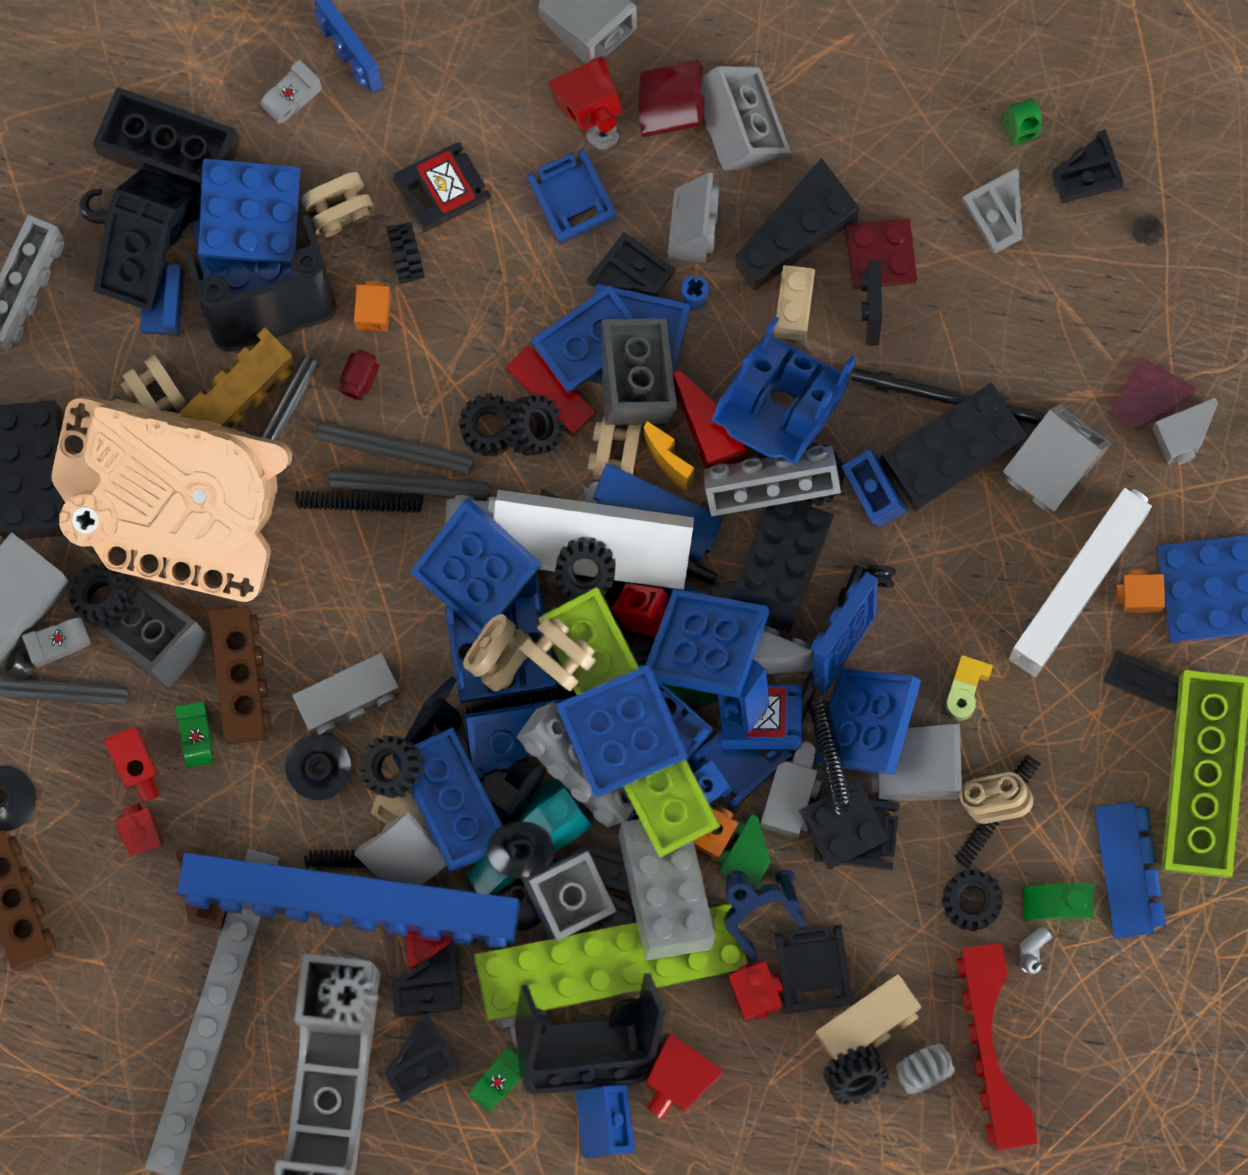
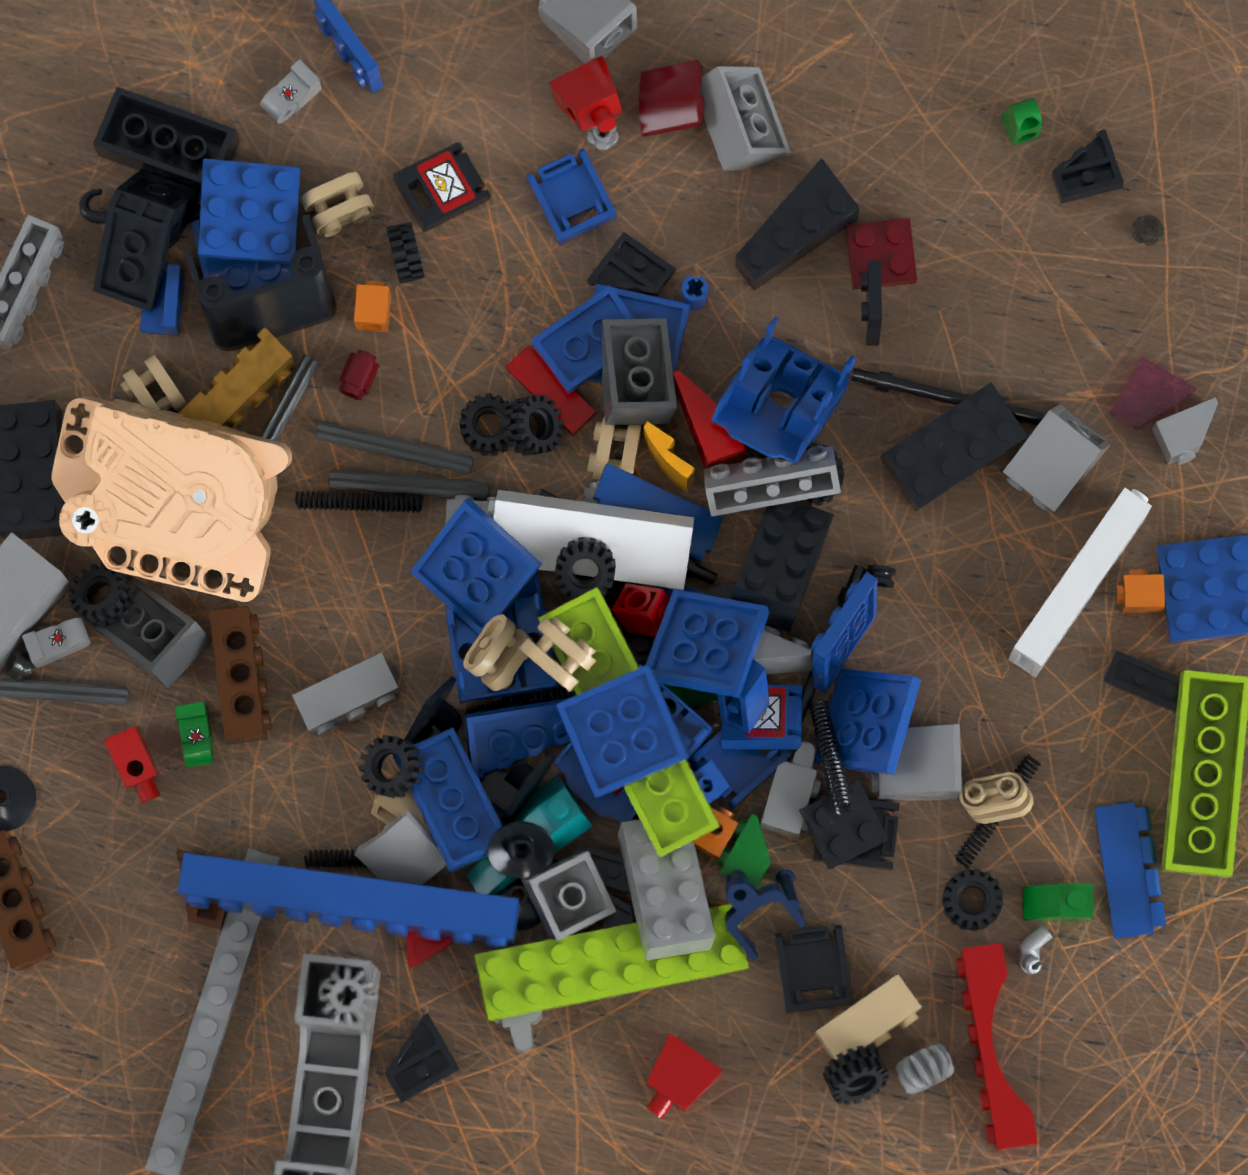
red head [116,803,164,857] -> none
black dish [285,734,352,800] -> none
black wing [392,944,462,1017] -> none
green leg [469,1046,521,1113] -> none
black windscreen [514,973,666,1094] -> none
light grey brick [516,702,634,828] -> none
blue panel [576,1085,635,1159] -> none
light grey slope [668,173,719,263] -> none
red head [728,961,783,1022] -> none
tan brick [774,265,815,341] -> none
blue brick [842,449,908,527] -> none
leg [946,655,993,721] -> none
light grey wing [962,168,1023,254] -> none

